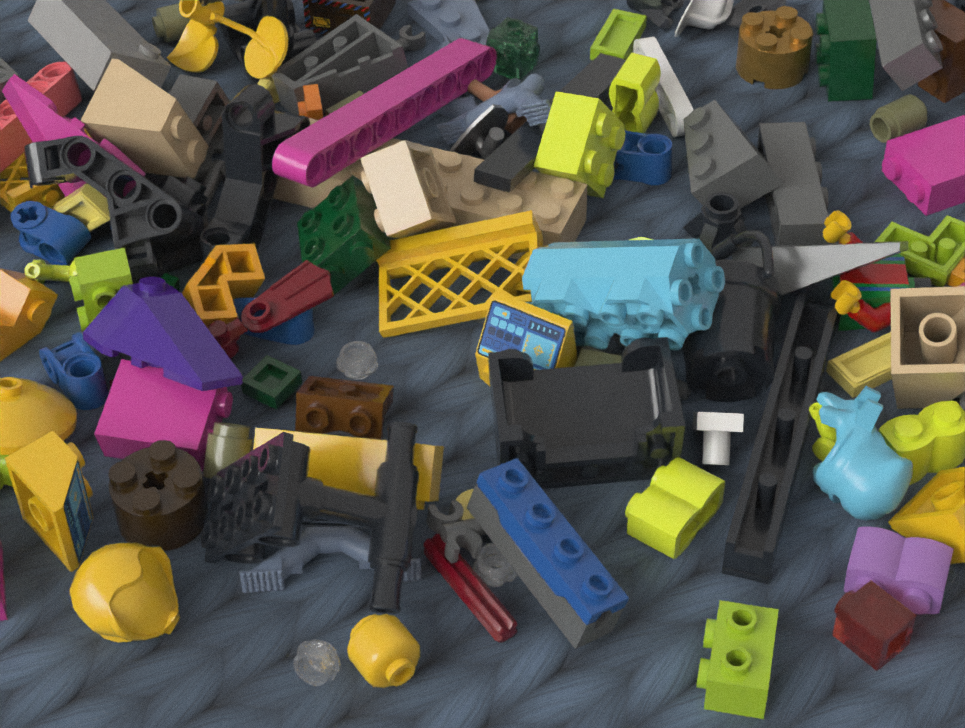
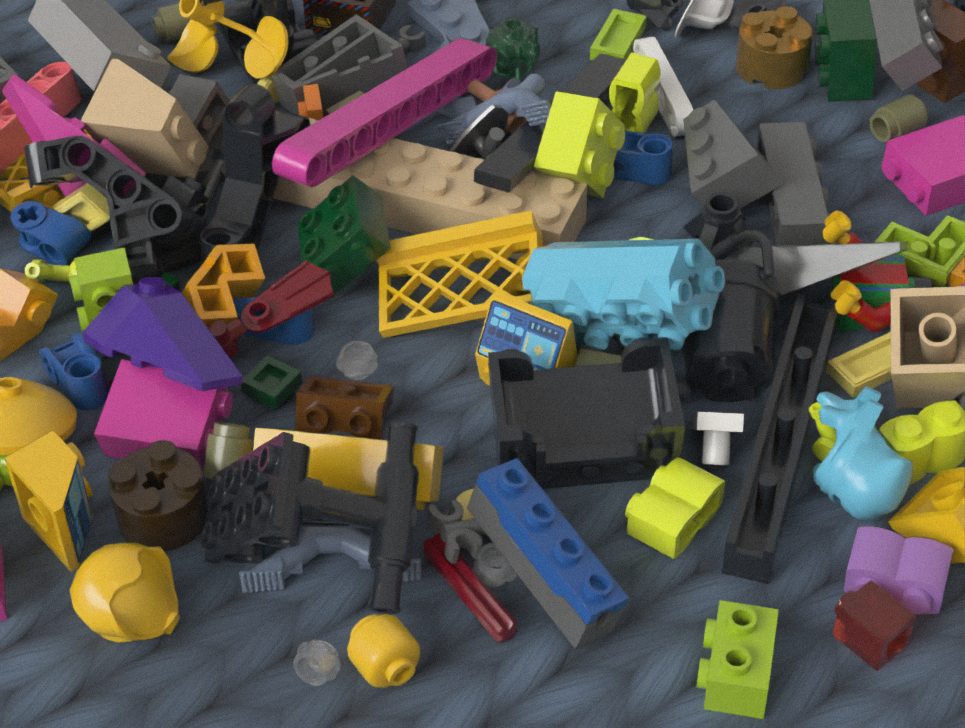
tan brick [360,140,456,238] -> none

